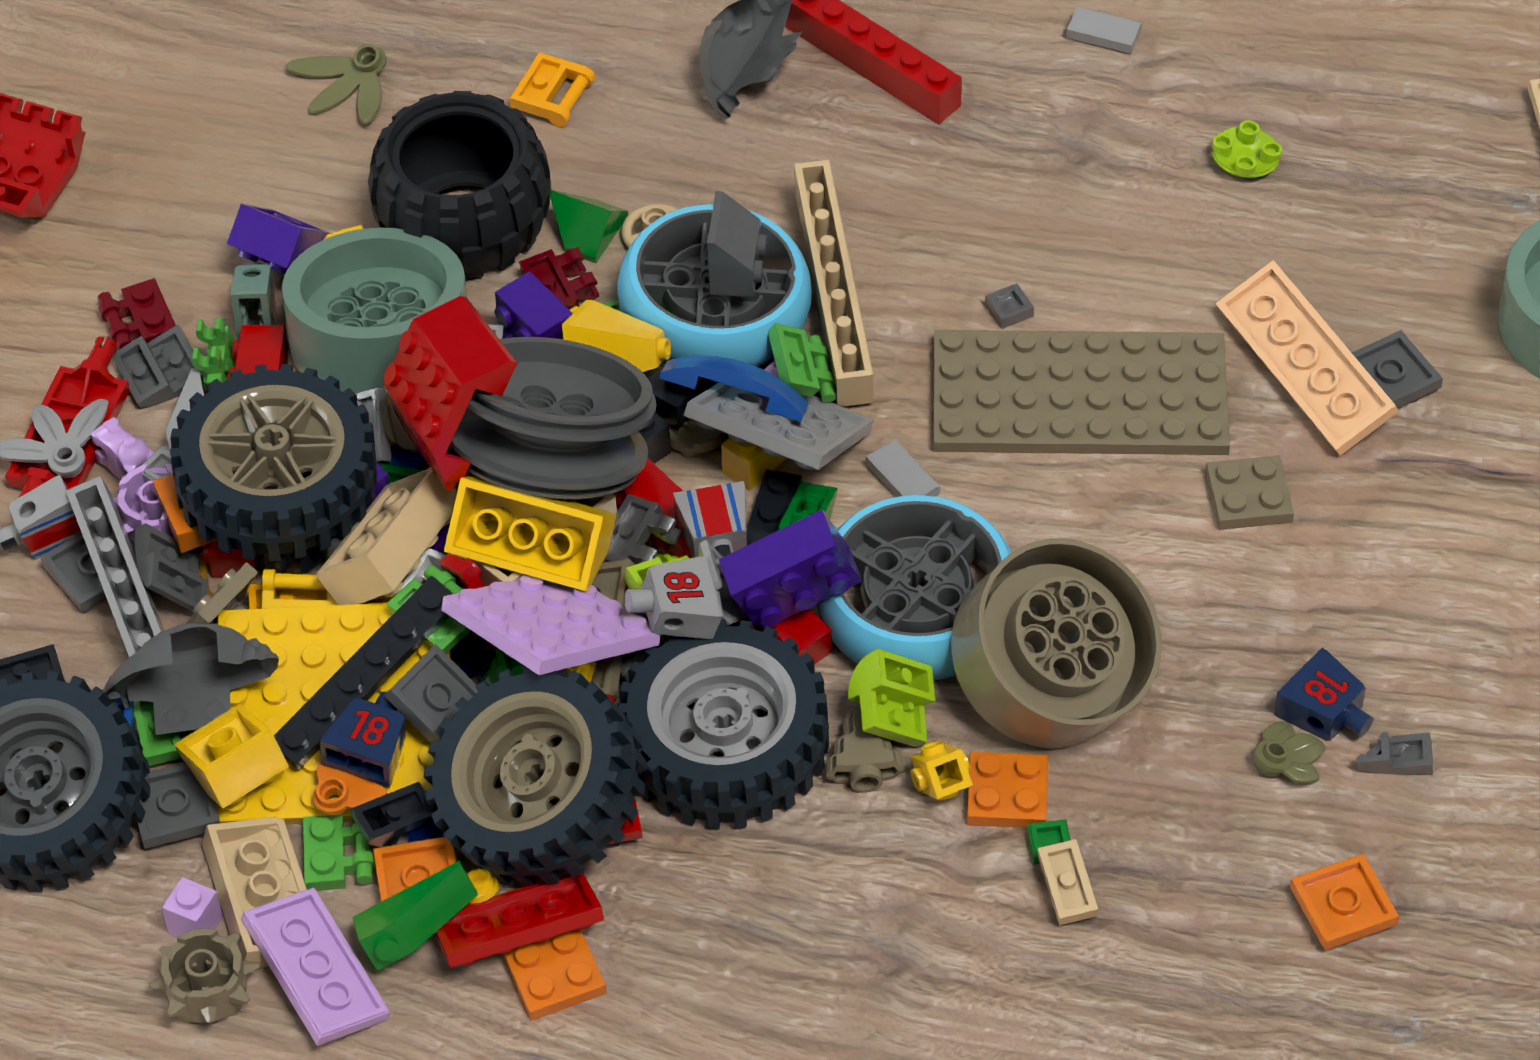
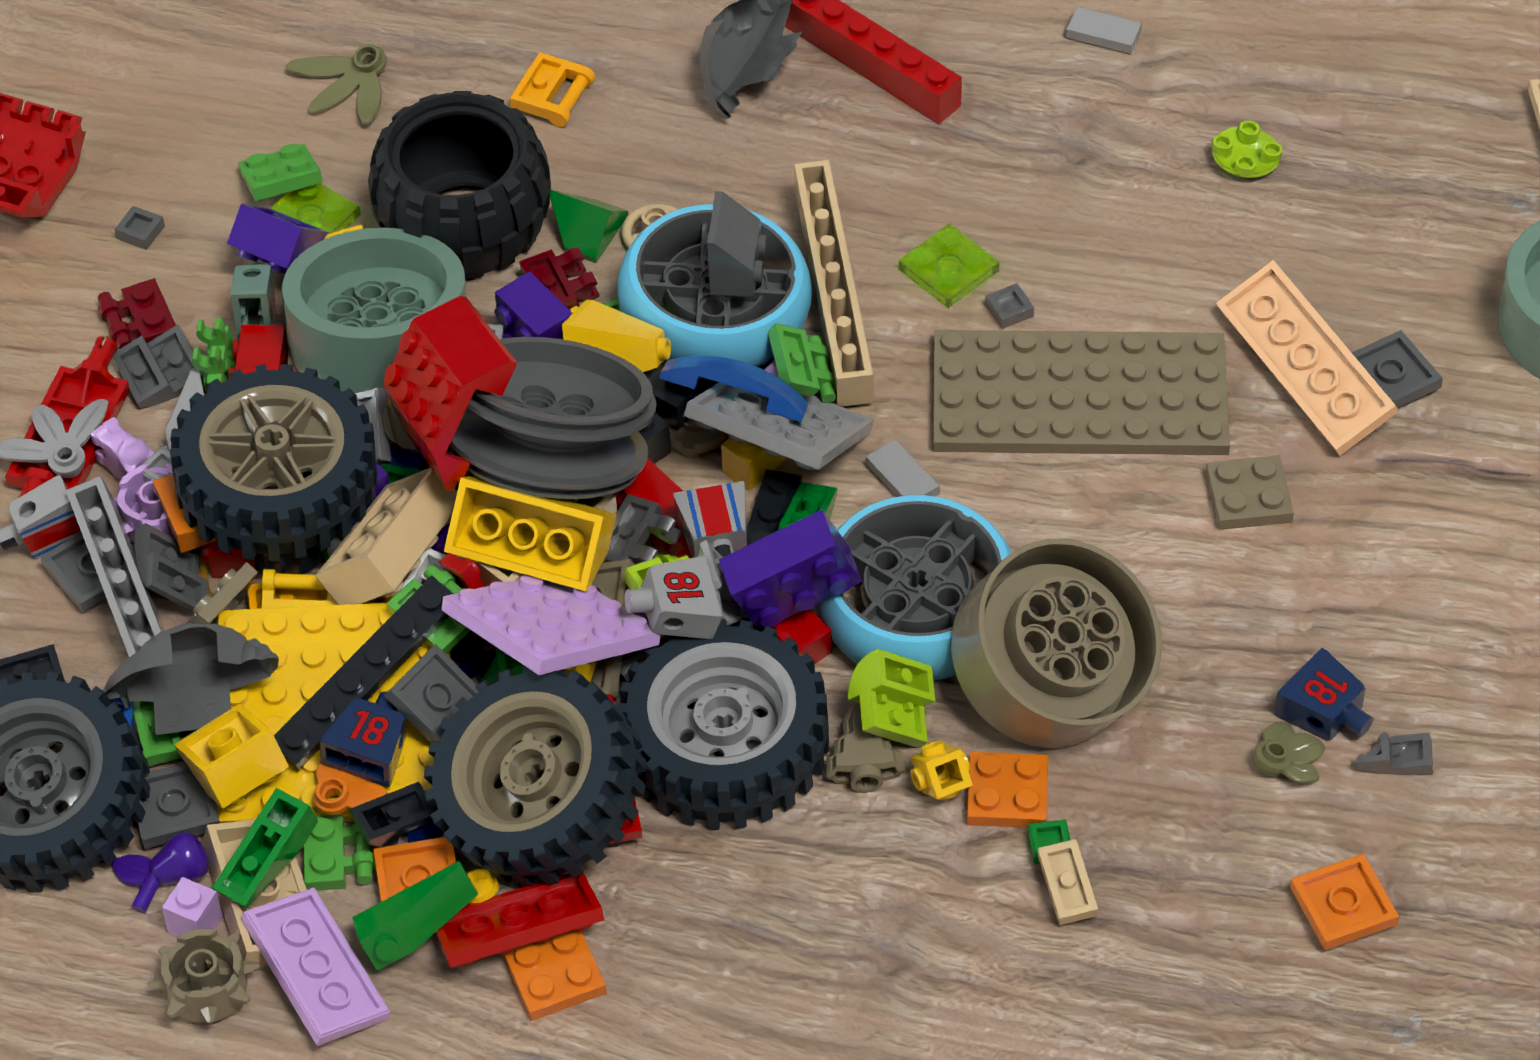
none -> dark purple piece [112,832,209,913]
none -> dark grey tile [115,206,165,250]
none -> green slope [212,788,318,909]
none -> bright green plate [238,144,323,202]
none -> clear neon green plate [270,183,361,233]
none -> clear neon green plate [898,223,999,309]

